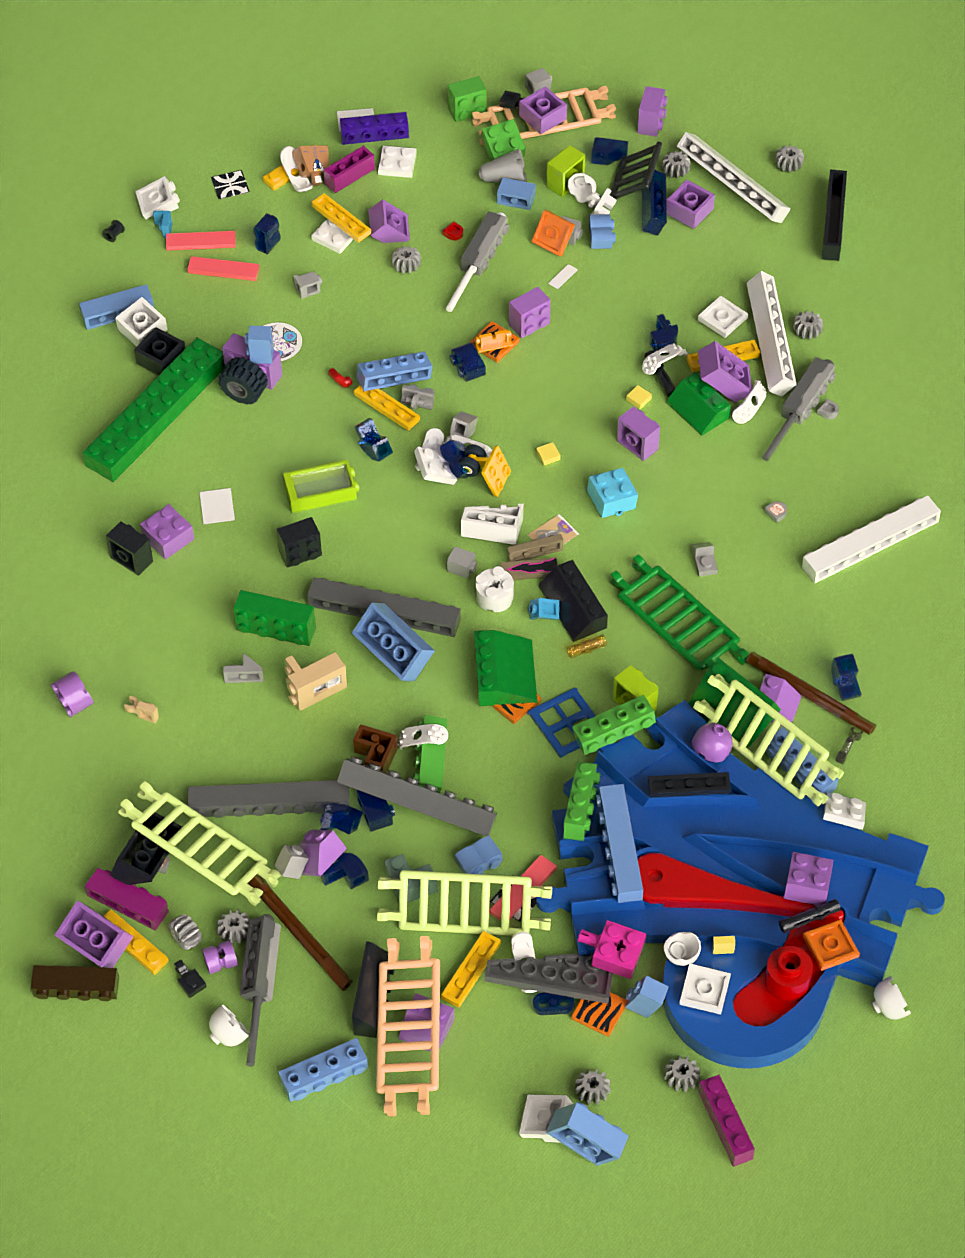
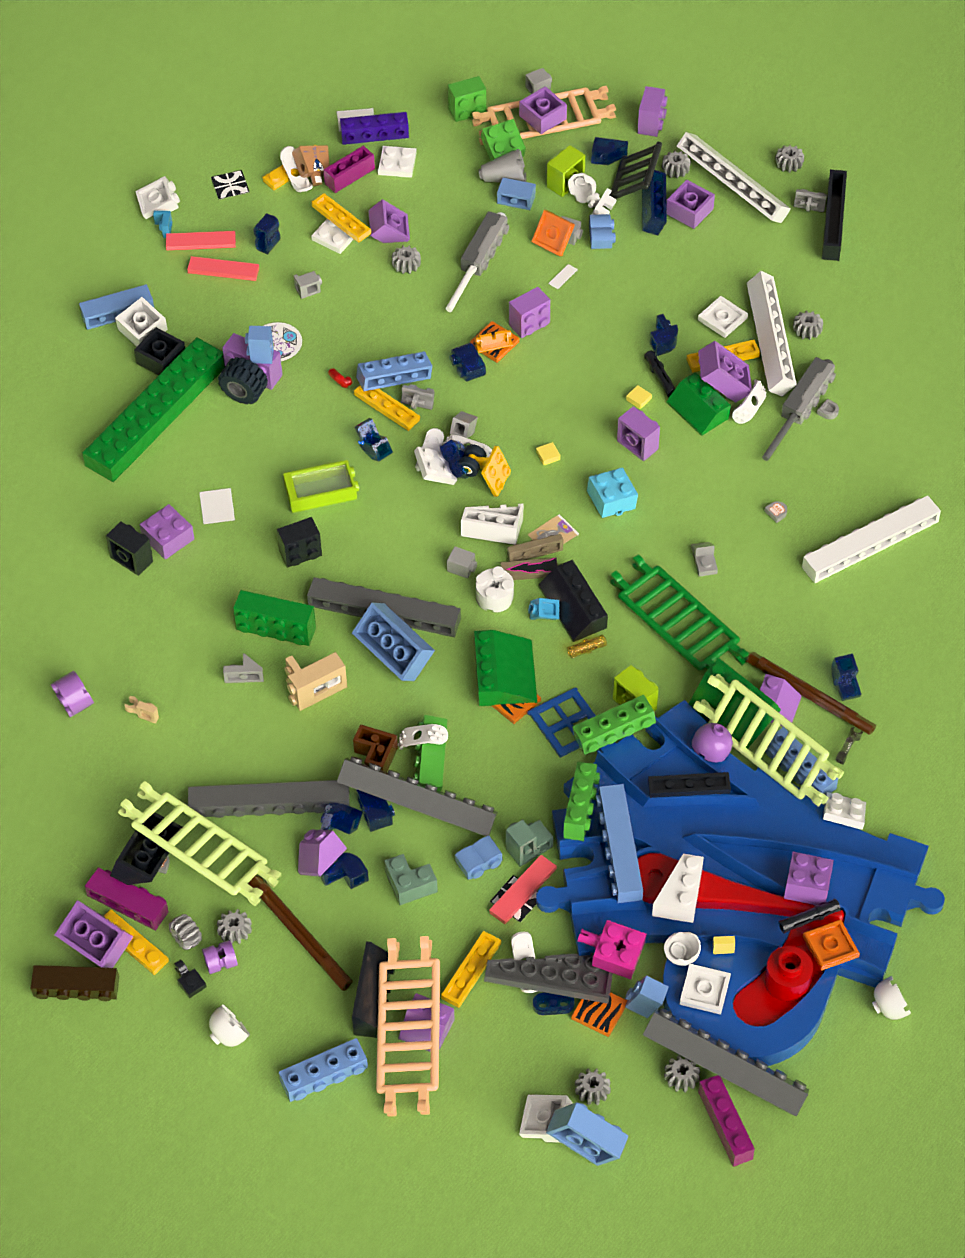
black bush [102,220,125,242] -> none
dark grey piece [240,914,281,1067] -> none
light grey brick [275,845,309,879] -> none
yellowish green bar [377,870,552,936] -> none
red tile [443,221,463,241] -> none
black plate [499,90,524,110] -> none
white piece [642,343,688,375] -> none
none -> sand green brick [506,819,553,867]
none -> dark grey brick [643,1009,809,1117]
none -> white wedge [652,854,704,923]
none -> light grey hips [794,189,827,212]

